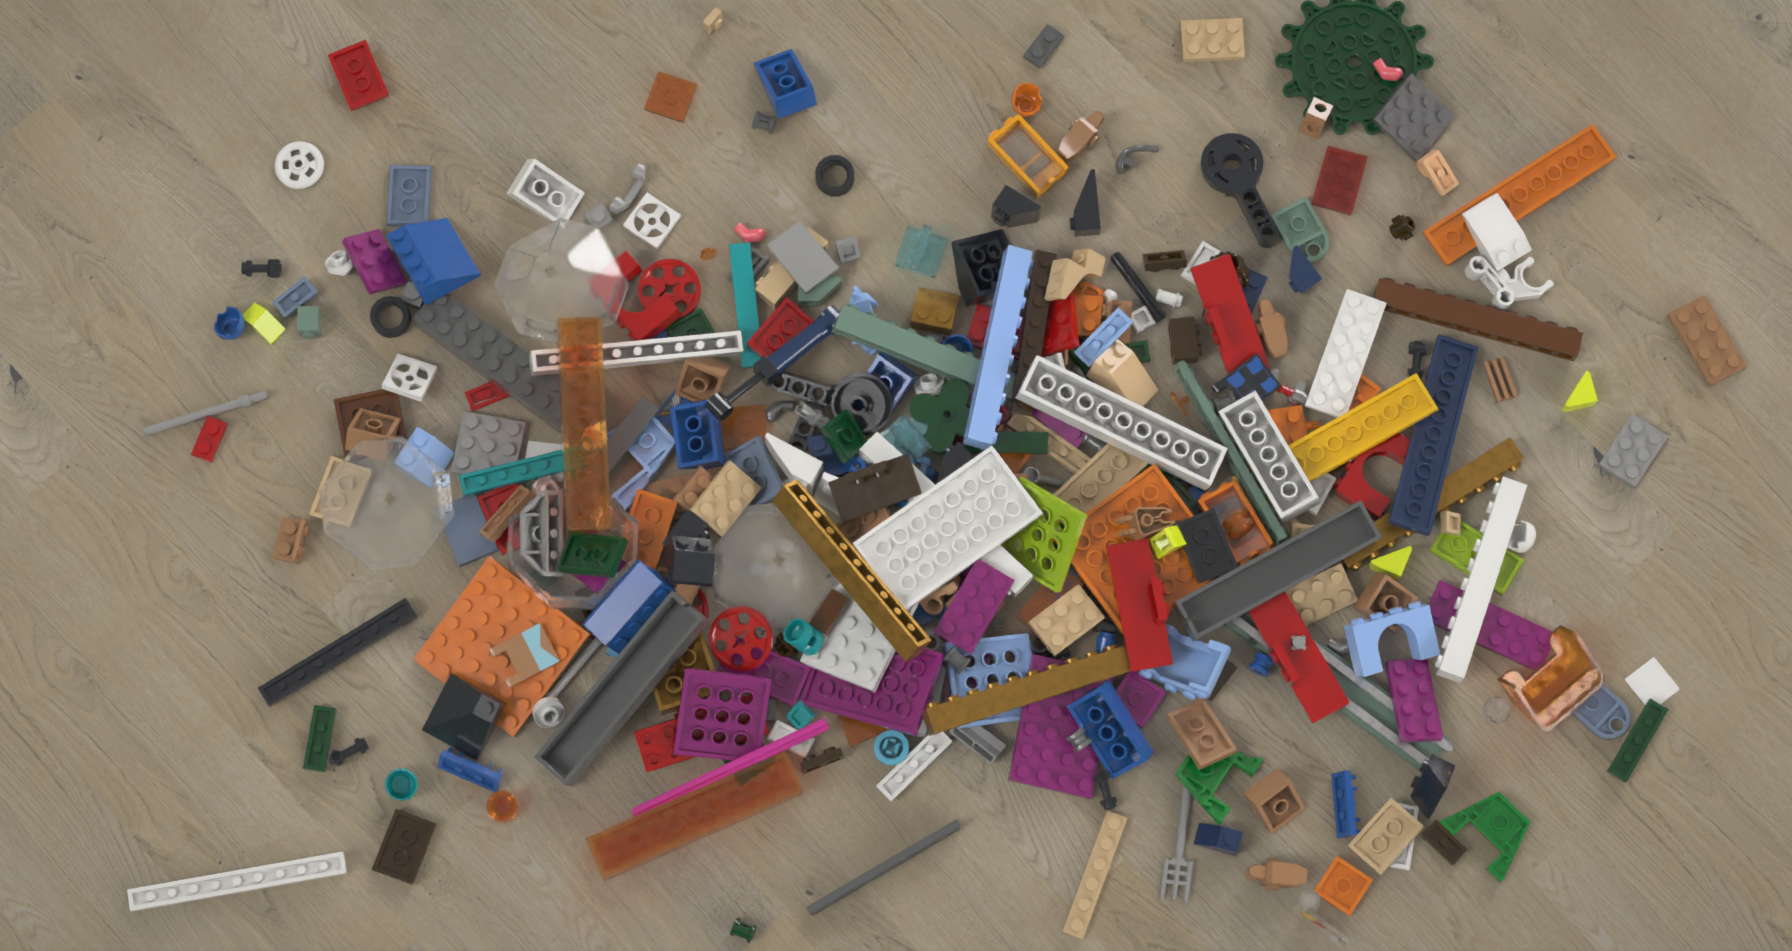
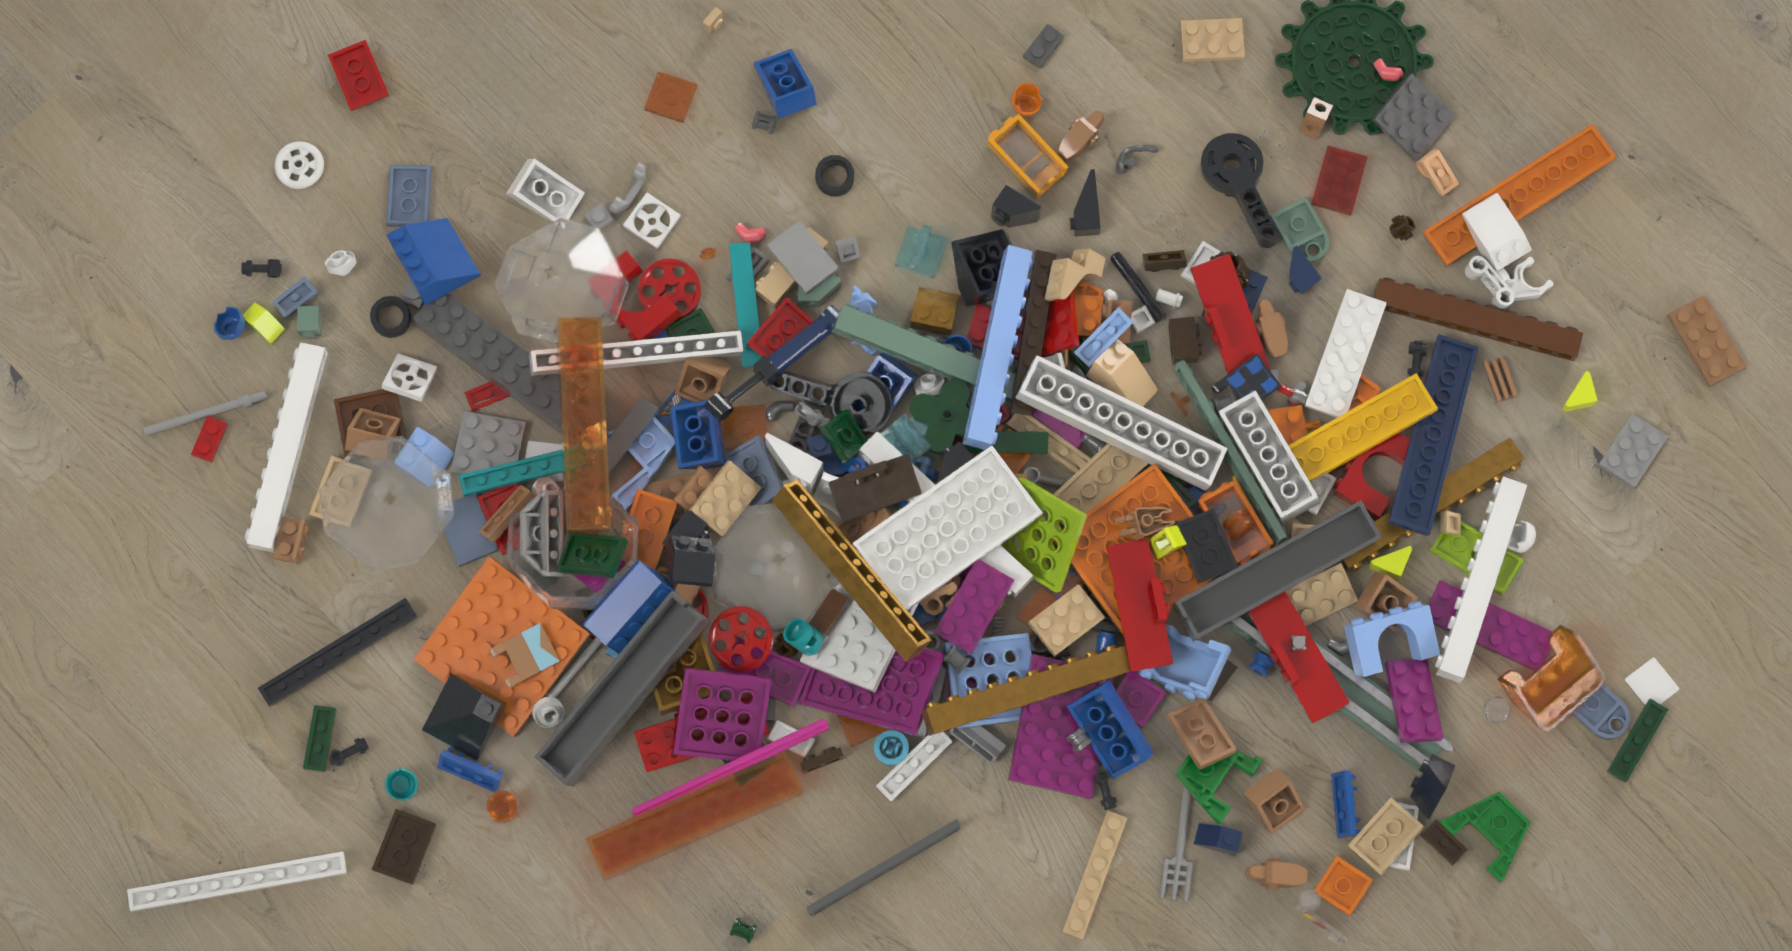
magenta plate [342,229,407,295] -> none
teal tile [785,701,816,730] -> none
none -> white brick [245,342,328,553]

